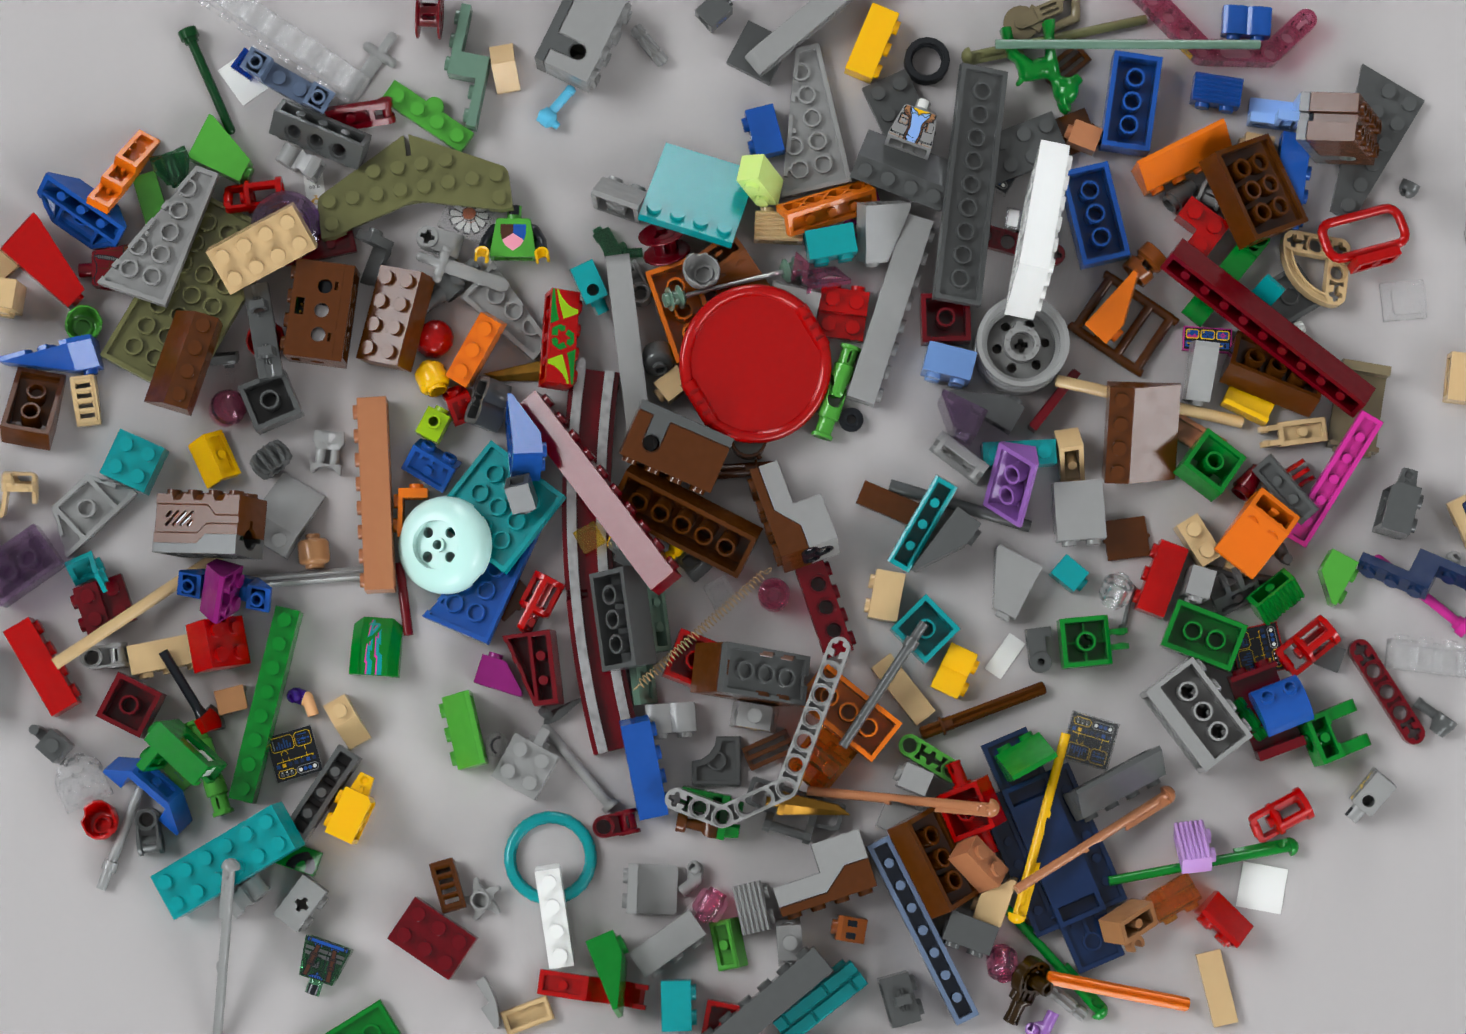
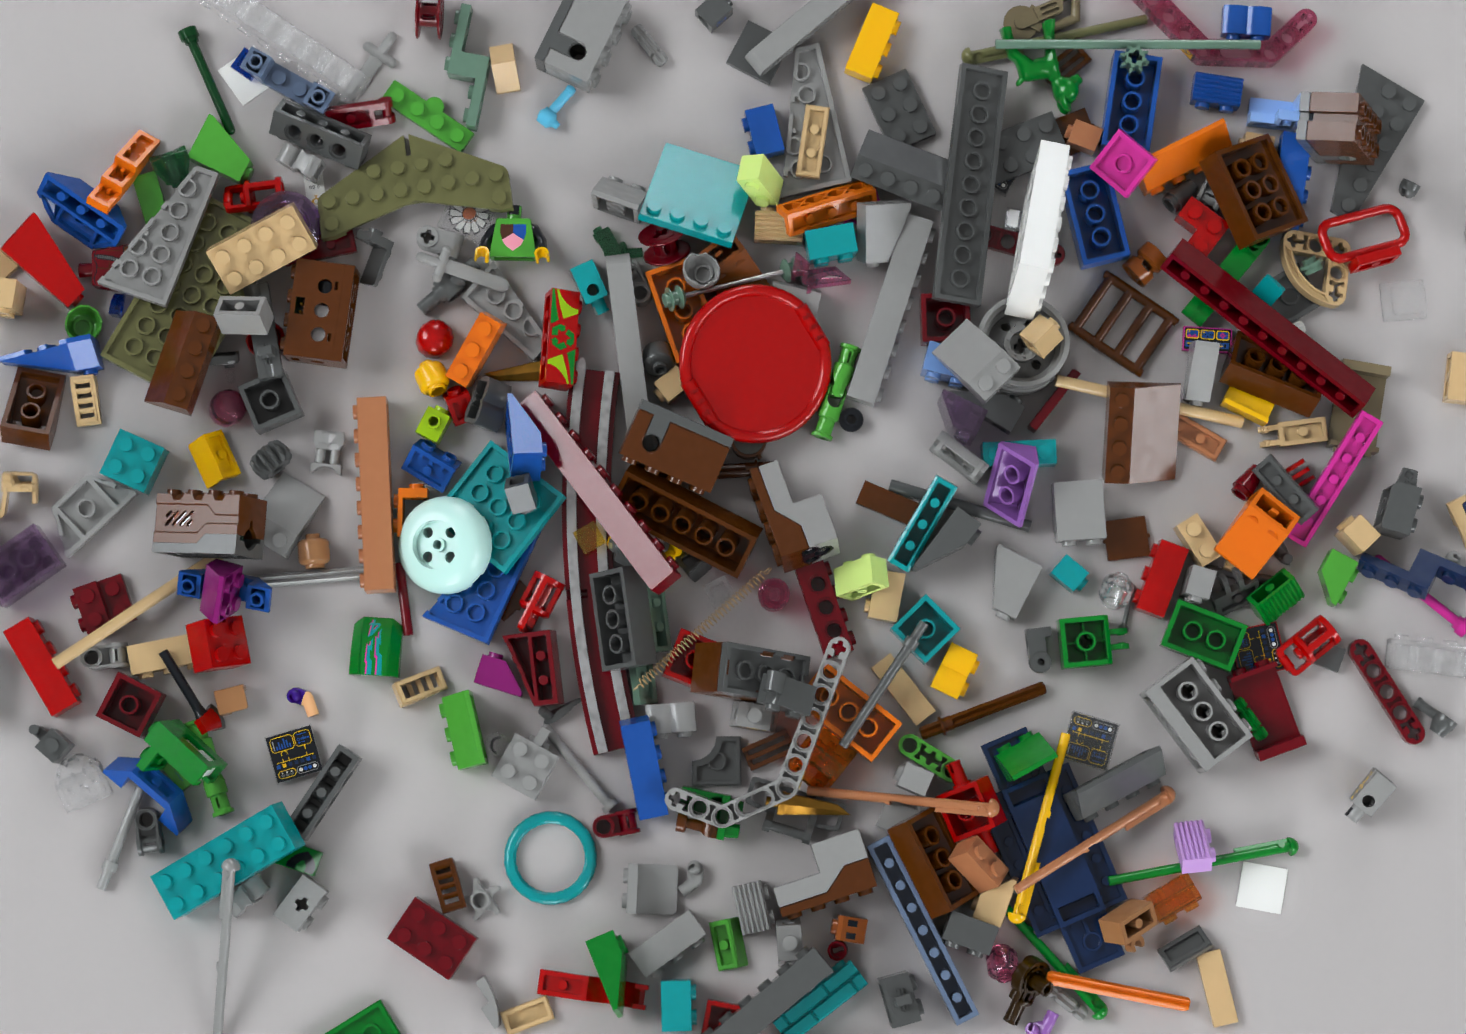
teal bracket [65,551,109,593] -> none
red hair [81,800,119,840] -> none
green brick [228,606,303,804] -> none
torso [299,934,354,997] -> none
tan slope [323,694,372,750] -> none
yellow hinge [323,772,376,844] -> none
brick [356,265,435,372] -> none
white brick [535,863,575,969] -> none
clear pink head [692,886,728,924] -> none
red plate [817,282,870,343] -> none
torso [884,98,937,160] -> none
black tyre [903,37,950,86] -> none
white sticker [985,633,1025,679] -> none
tan slope [1054,427,1085,482] -> none
orange slope [1085,269,1140,344] -> none
green slope [1173,428,1247,502] -> none
red slope [1194,891,1254,948] -> none
blue brick [1248,674,1315,737] -> none
red piece [1248,787,1315,843] -> none
green brick [1297,698,1372,767] -> none
none -> clear blue tile [109,293,126,318]
none -> light grey brick [213,296,274,335]
none -> tan slope [392,666,448,708]
none -> dark grey hinge [756,670,817,720]
none -> tan tile [796,104,830,180]
none -> dark red hinge [827,940,848,961]
none -> yellowish green brick [833,553,889,601]
none -> light grey slope [932,319,1020,405]
none -> tan brick [1019,314,1064,359]
none -> dark pink plate [1089,129,1158,198]
none -> sand green gear [1119,44,1149,75]
none -> dark grey tile [1157,925,1213,972]
none -> sand green plate [1299,255,1323,276]
none -> tan brick [1334,514,1381,557]

